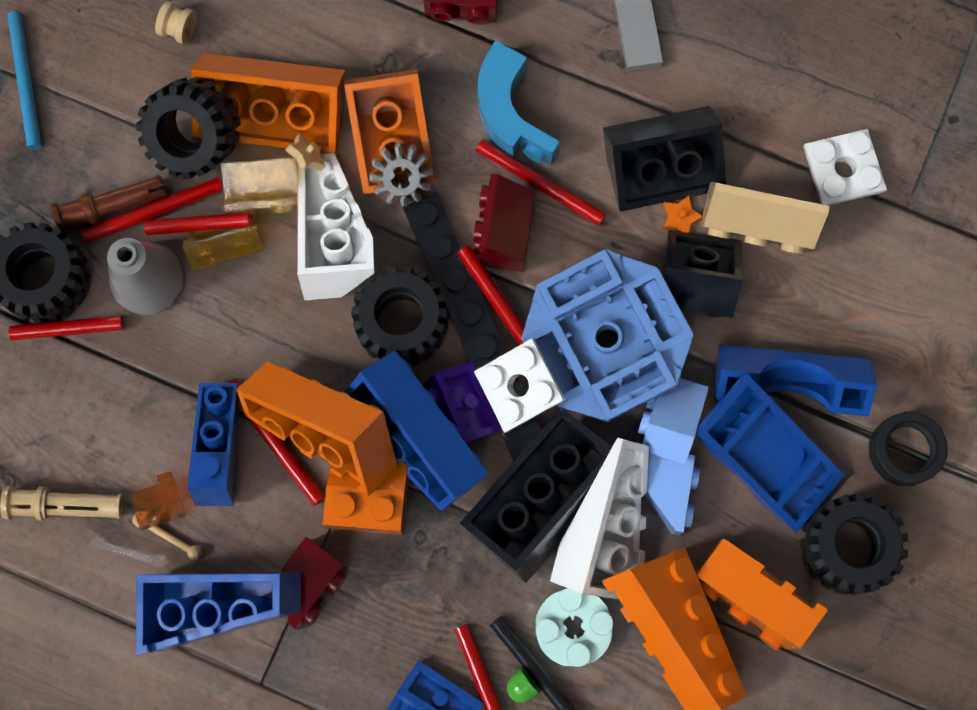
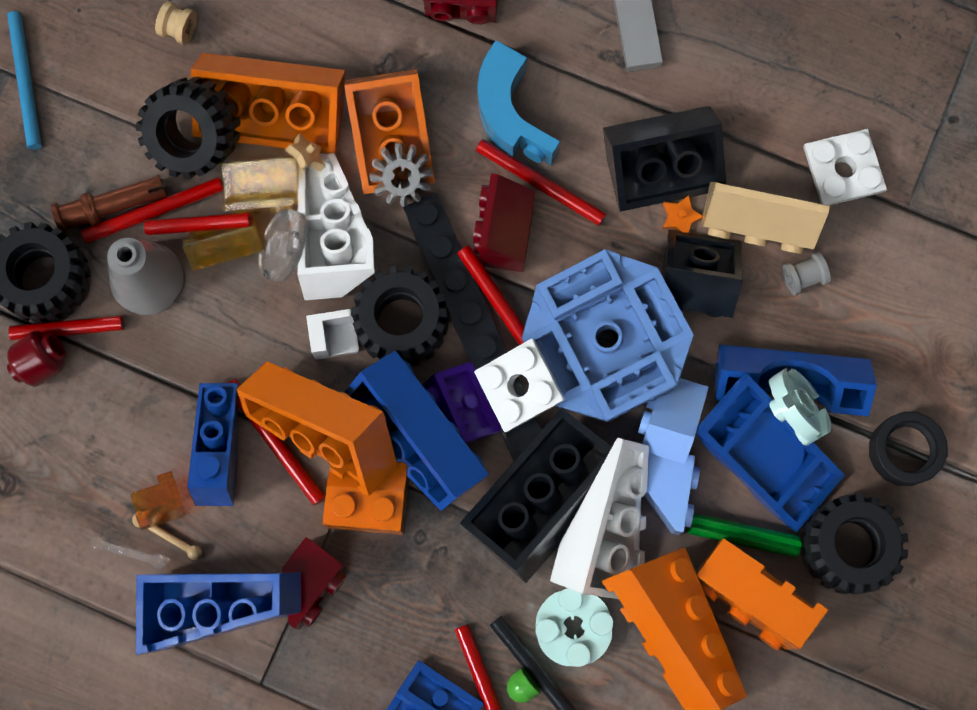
tan pin [1,485,124,521] -> none
none -> dark red head [7,331,66,387]
none -> clear tile [259,208,307,283]
none -> white panel [306,309,360,360]
none -> green axle [687,513,802,557]
none -> light aqua plate [768,368,831,446]
none -> light grey bush [782,252,831,296]

